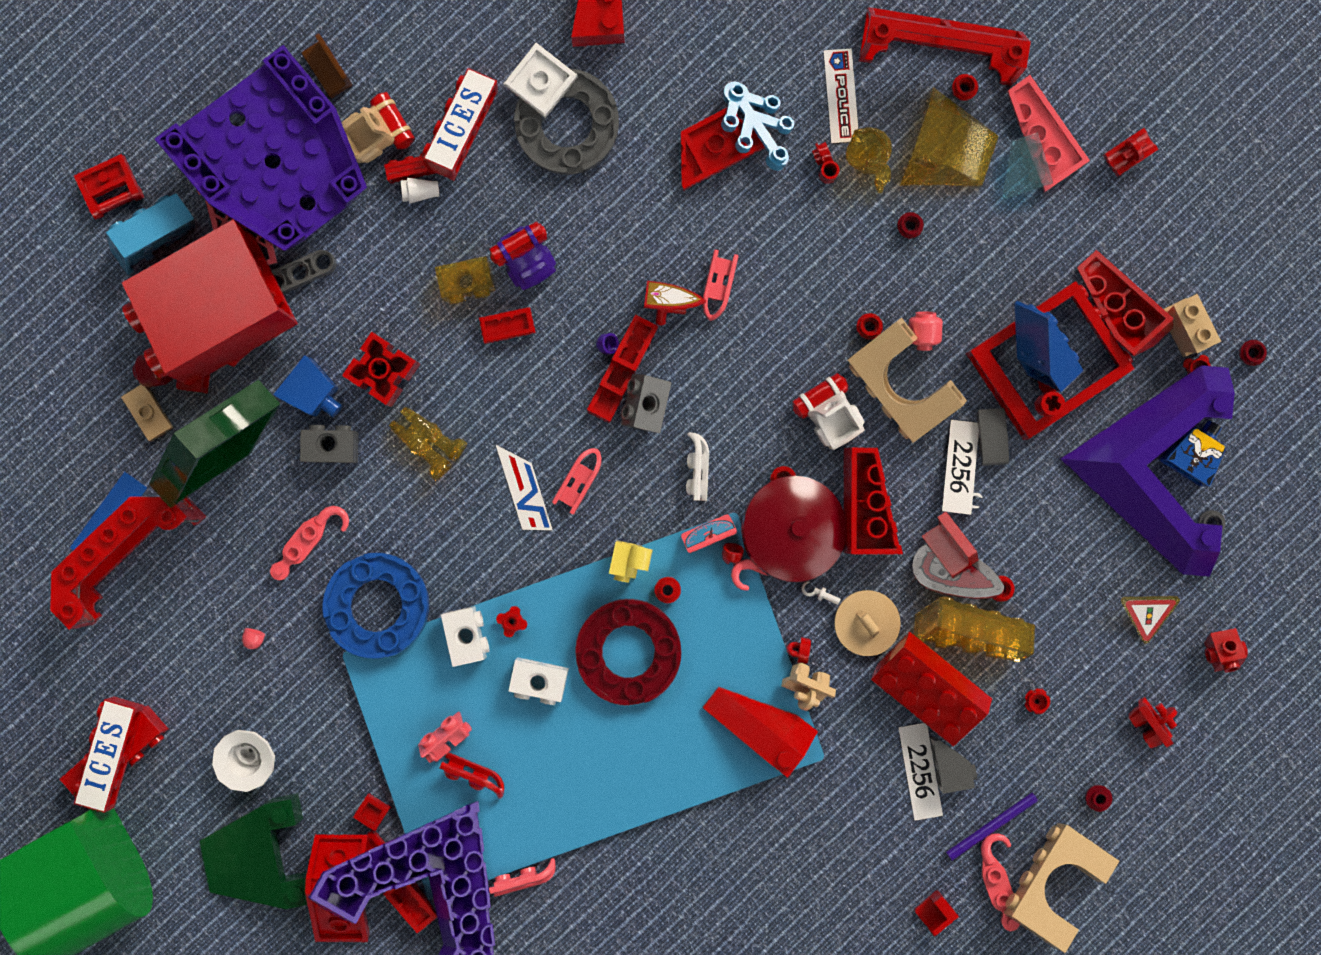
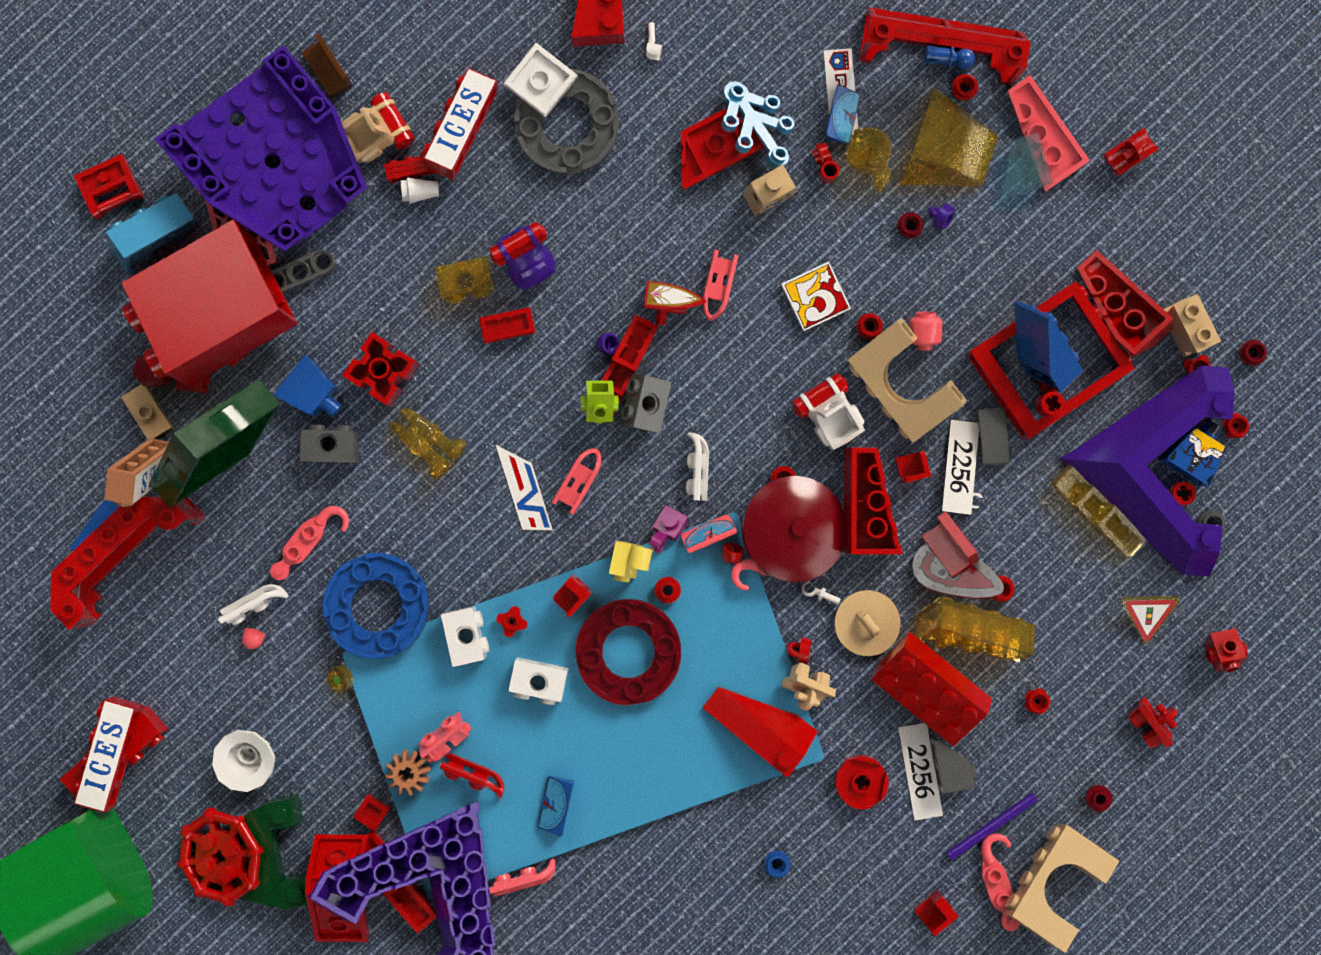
none -> nougat brick [104,438,169,507]
none -> red plate [176,807,264,907]
none -> white piece [218,584,289,625]
none -> clear yellow tile [327,665,353,693]
none -> nougat gear [385,749,431,796]
none -> slope [537,776,574,836]
none -> red panel [553,574,593,618]
none -> lime brick [581,381,619,423]
none -> white hand [646,22,662,61]
none -> magenta plate [649,506,689,554]
none -> tan torso [742,165,798,217]
none -> blue plate [764,850,790,878]
none -> tile [781,262,851,332]
none -> slope [824,85,861,145]
none -> red plate [835,755,889,809]
none -> red panel [894,451,931,483]
none -> blue pin [924,45,975,70]
none -> dark purple tile [928,203,956,231]
none -> clear yellow slope [1050,465,1147,559]
none -> red bush [1169,482,1196,505]
none -> red plate [1222,413,1249,439]

